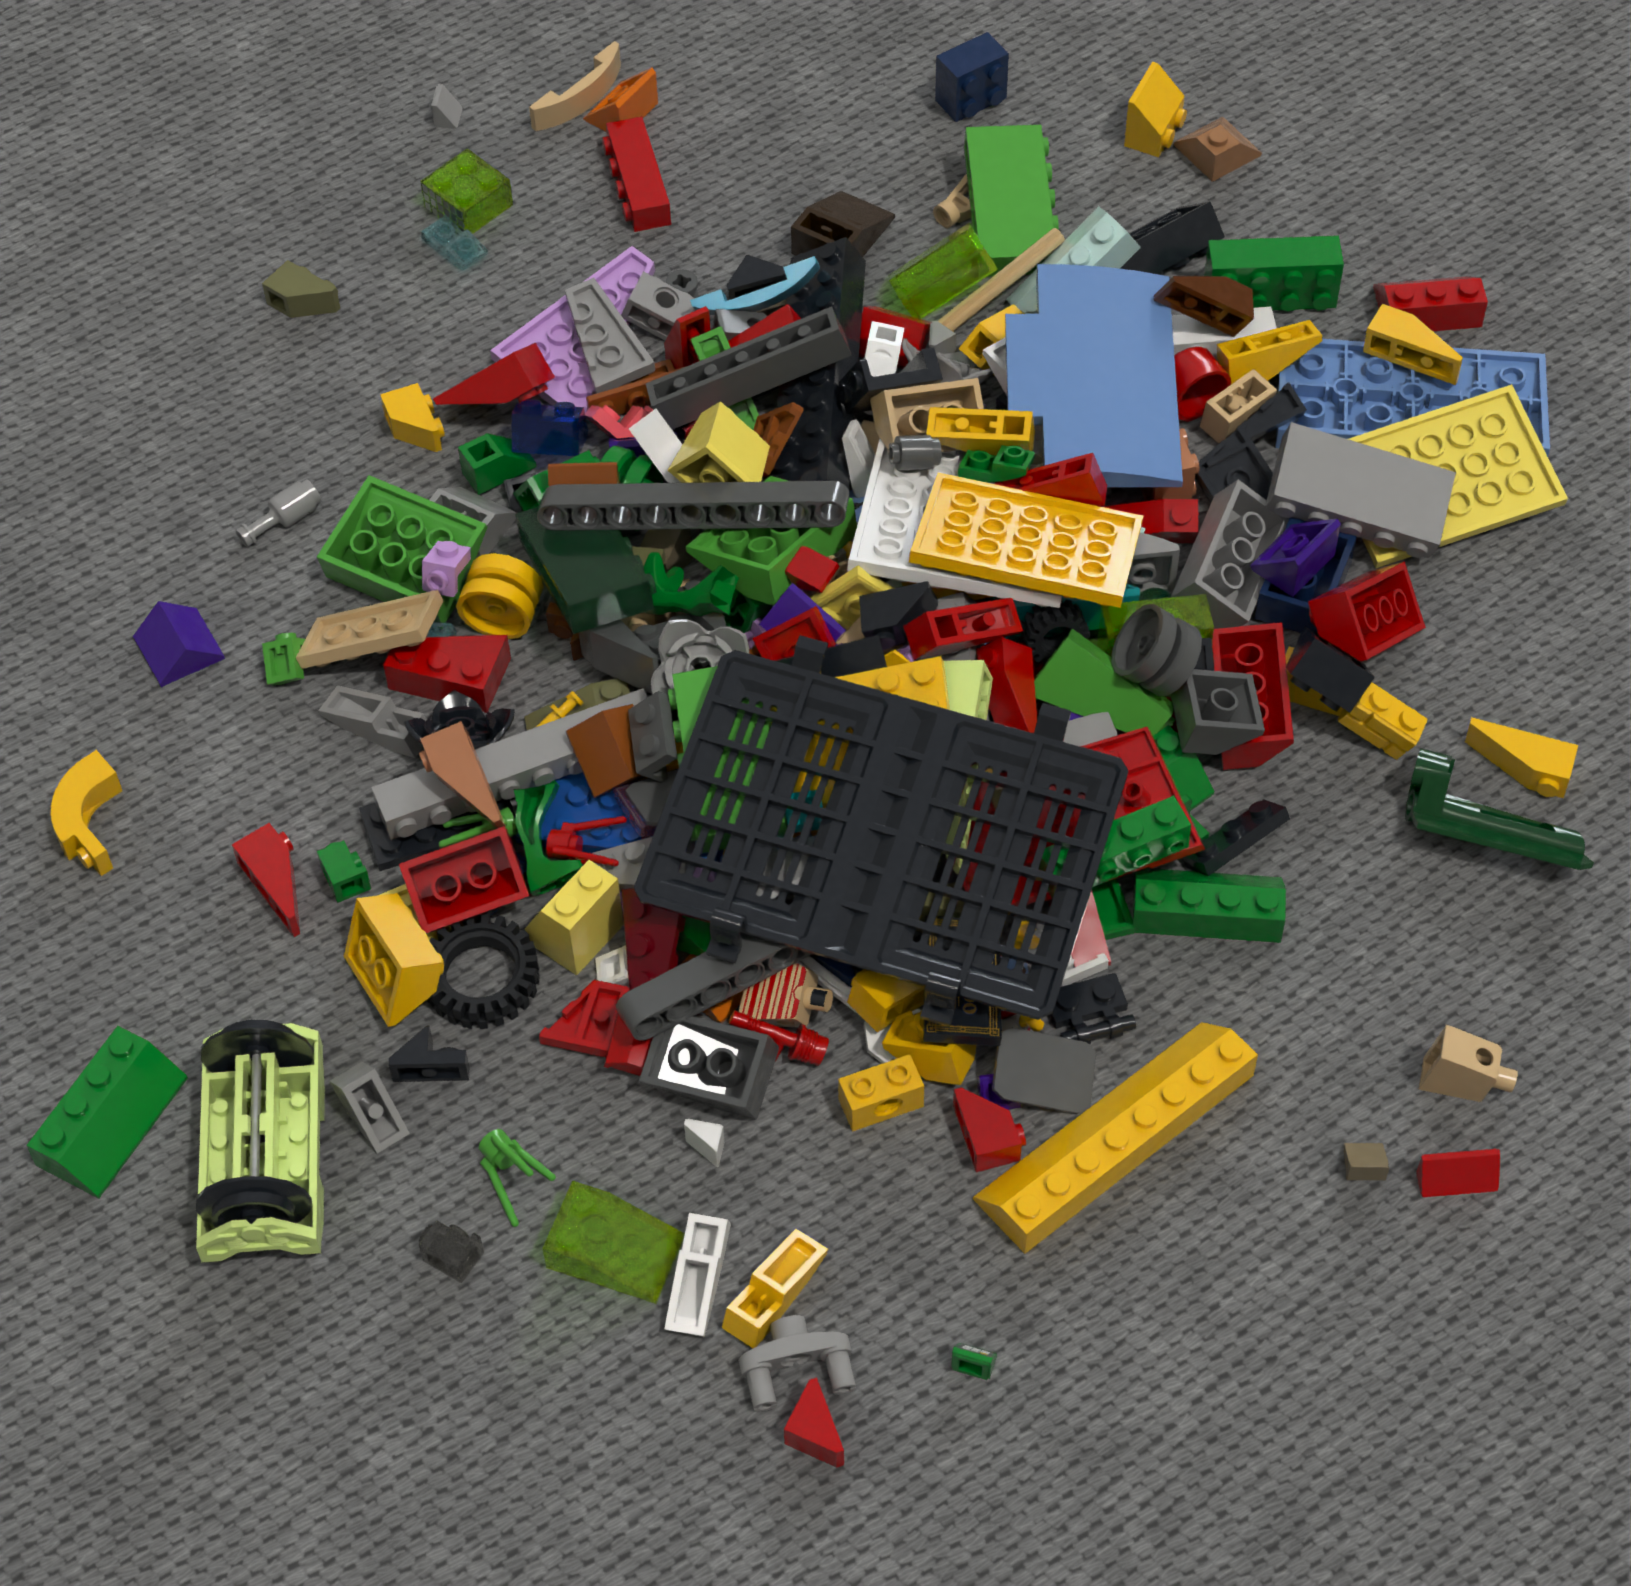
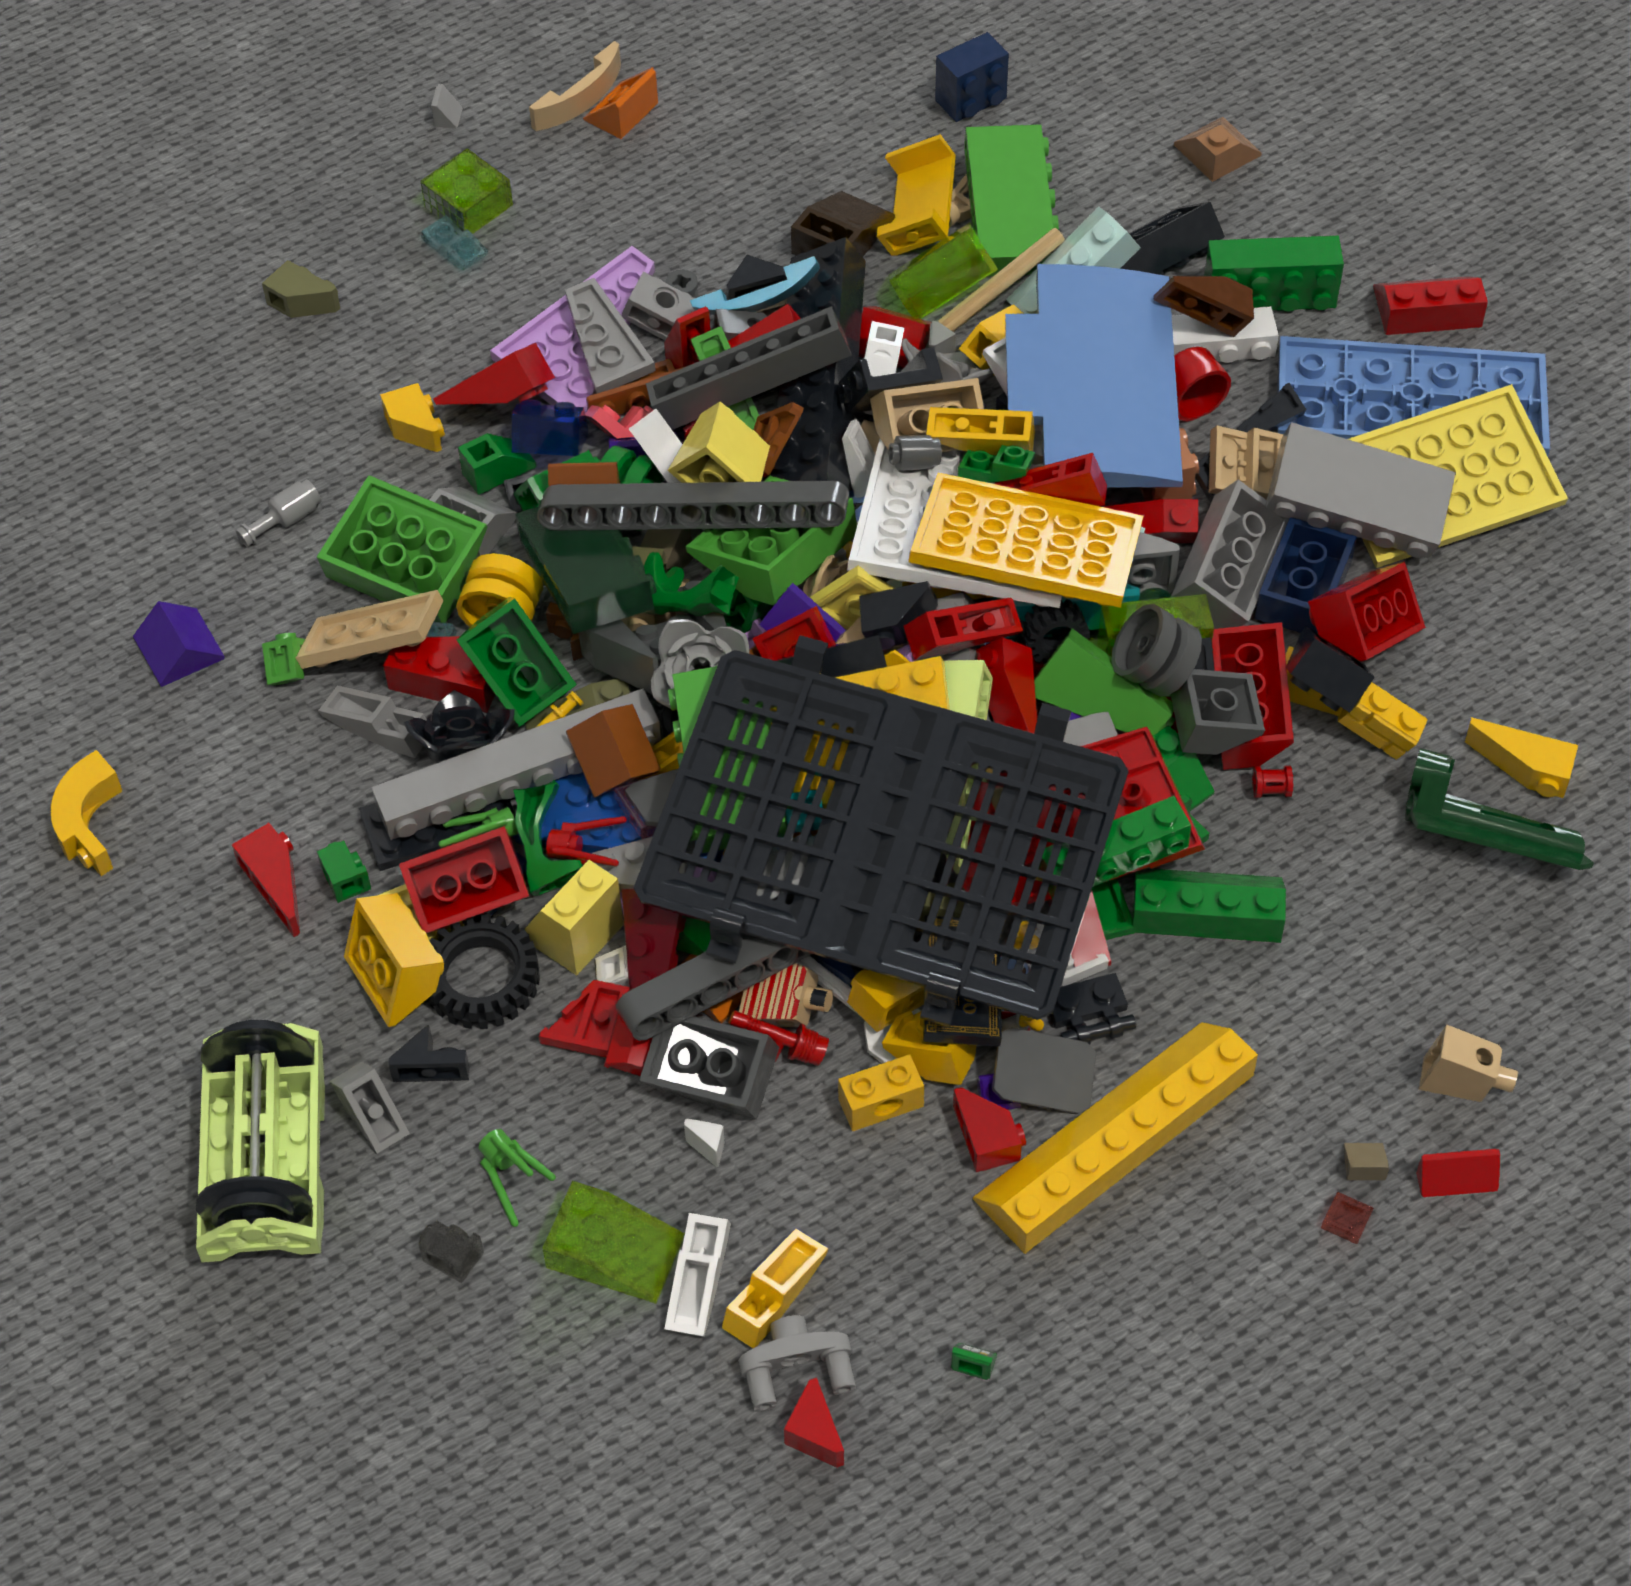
green slope [26,1025,188,1199] -> none
nougat slope [419,722,507,829] -> none
lavender bracket [422,541,471,597] -> none
red brick [602,116,671,232] -> none
dark grey bracket [628,691,677,782] -> none
red slope [785,546,840,593] -> none
yellow slope [1124,62,1187,157] -> none
black plate [1183,799,1290,876] -> none
tan brick [1200,369,1277,443] -> none
yellow slope [1217,320,1323,384] -> none
dark purple slope [1250,519,1341,597] -> none
yellow slope [1363,304,1463,385] -> none
none -> green slope [456,597,577,727]
none -> yellow panel [876,134,956,256]
none -> tan slope [1209,425,1283,500]
none -> red bush [1252,765,1294,798]
none -> clear red tile [1321,1192,1374,1244]

